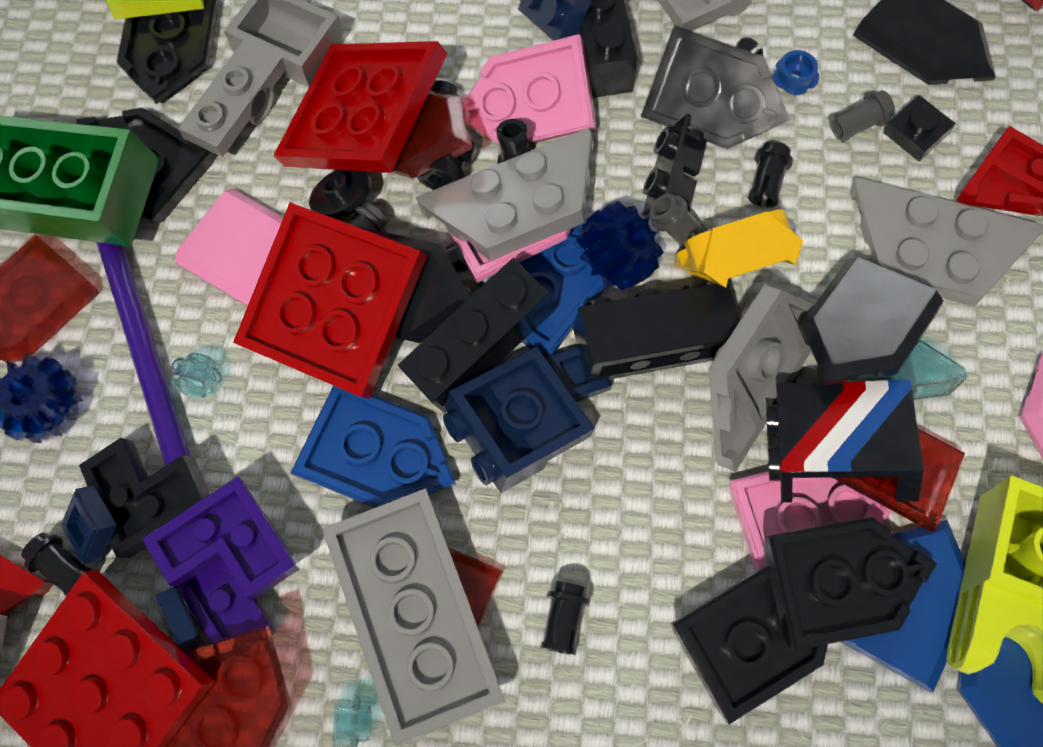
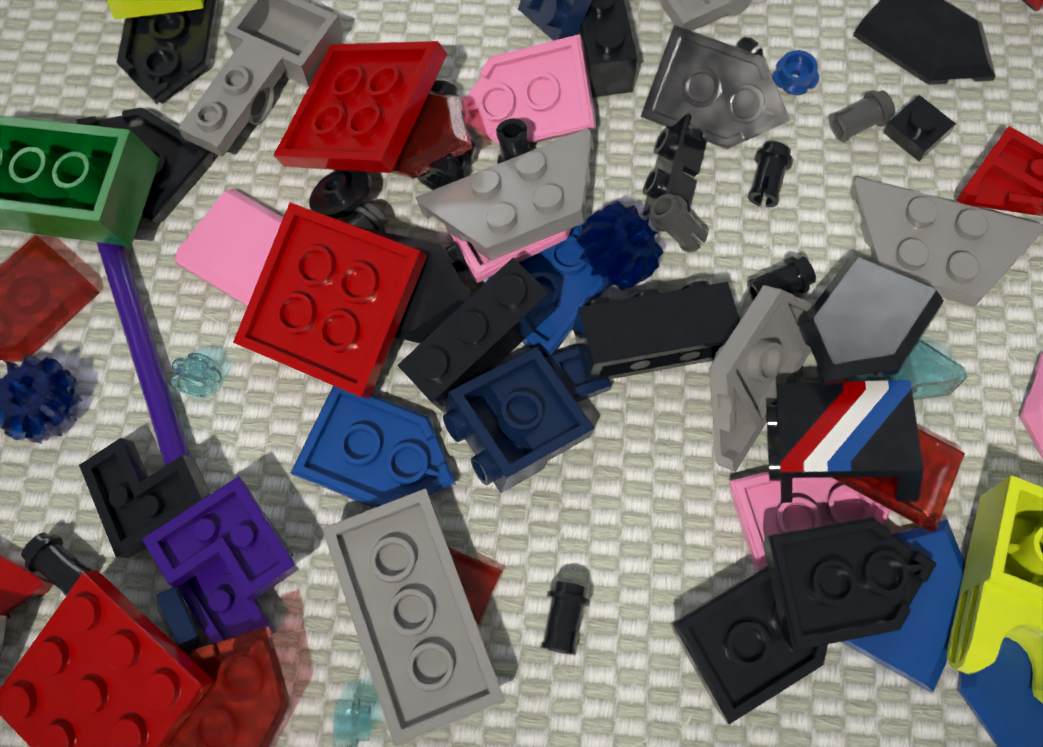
dark blue tile [61,485,117,564] -> none
yellow slope [673,209,803,288] -> none
none -> black pin [747,256,816,300]

